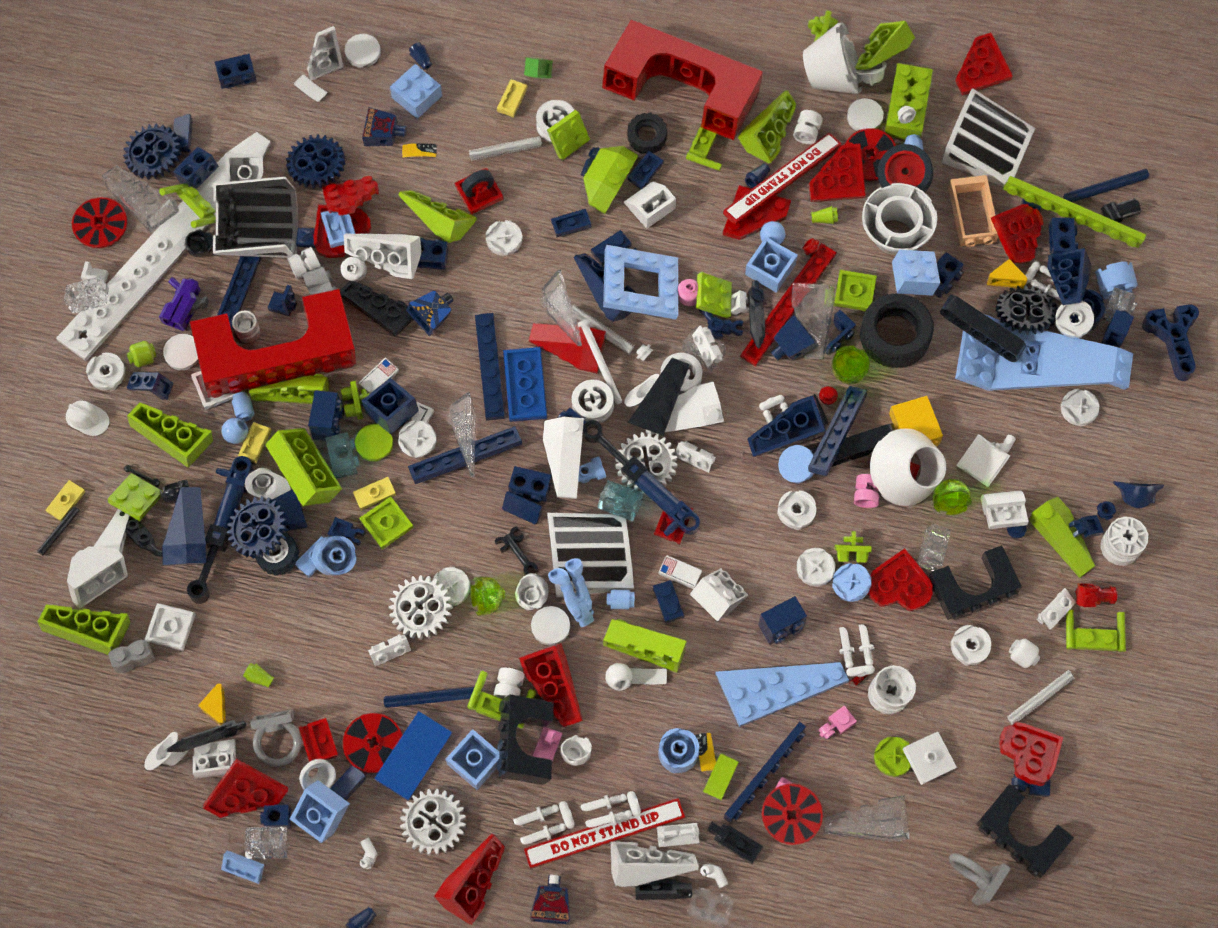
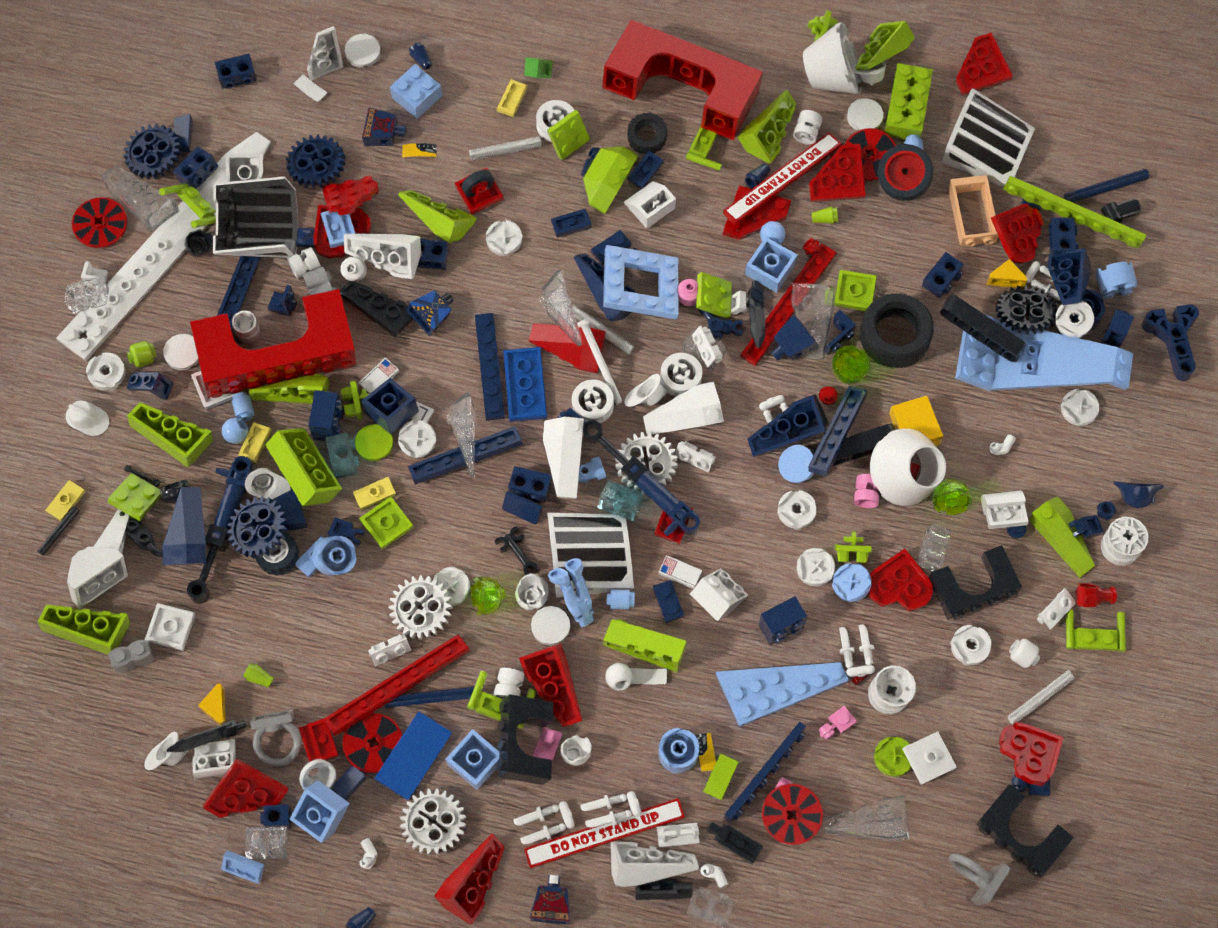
dark purple piece [159,277,209,331] -> none
black wing [627,357,690,436] -> none
white plate [636,344,653,361] -> none
white cone [862,183,937,255] -> none
light blue brick [892,249,940,296] -> none
white plate [898,106,916,123] -> none
white piece [956,434,1010,487] -> none
clear brick [1102,287,1137,322] -> none
none -> red tile [324,634,470,736]

